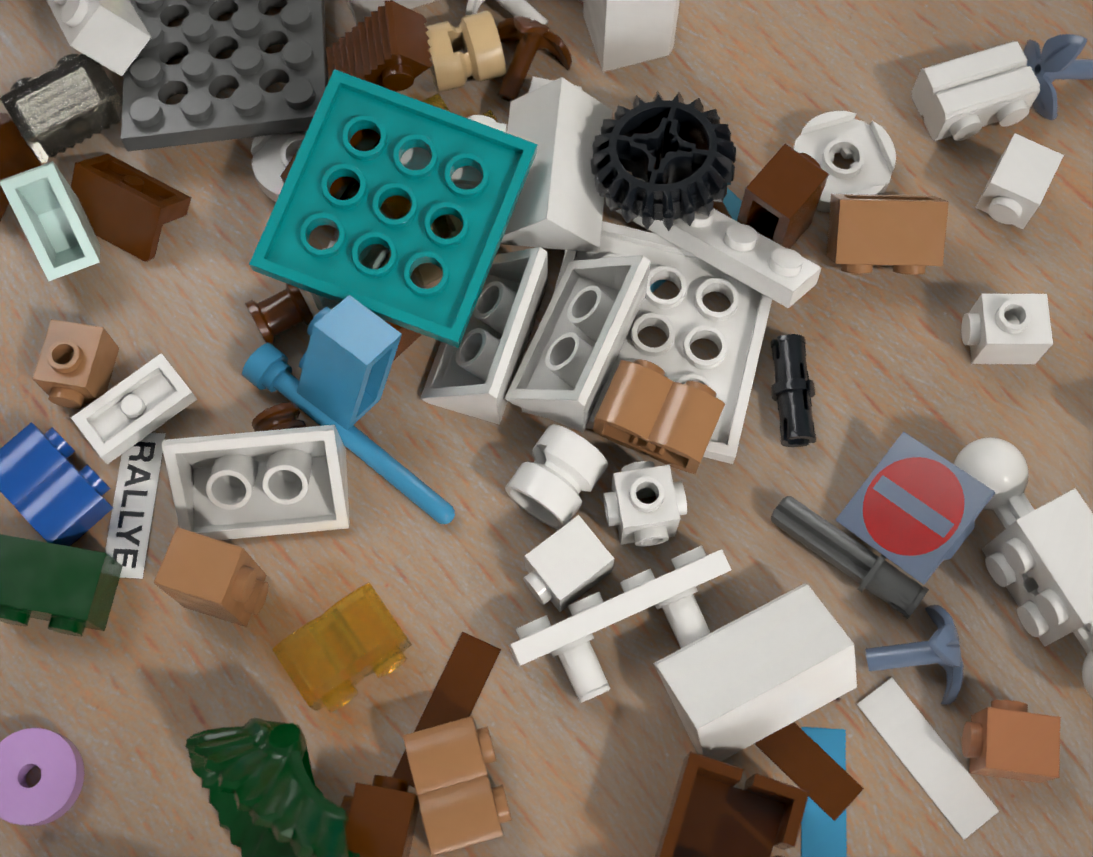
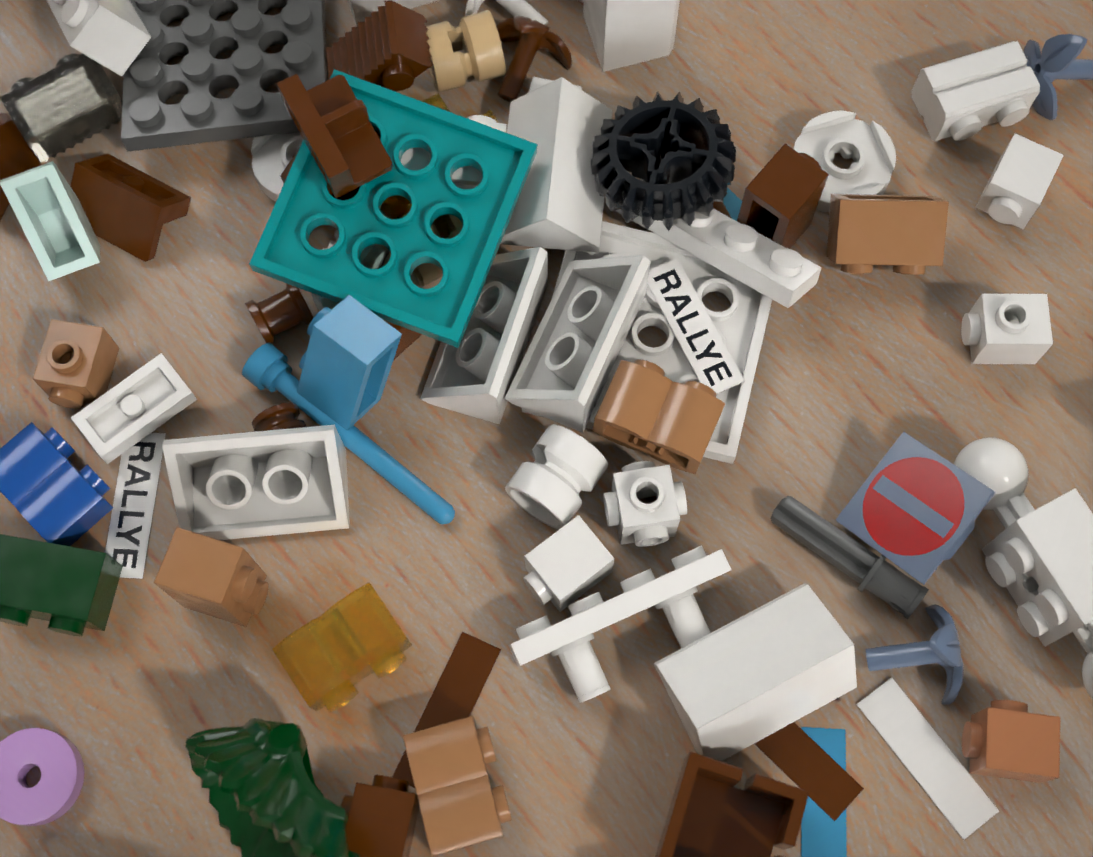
black pin [770,334,816,447] -> none
none -> reddish brown panel [277,73,393,198]
none -> white sticker [647,258,745,394]

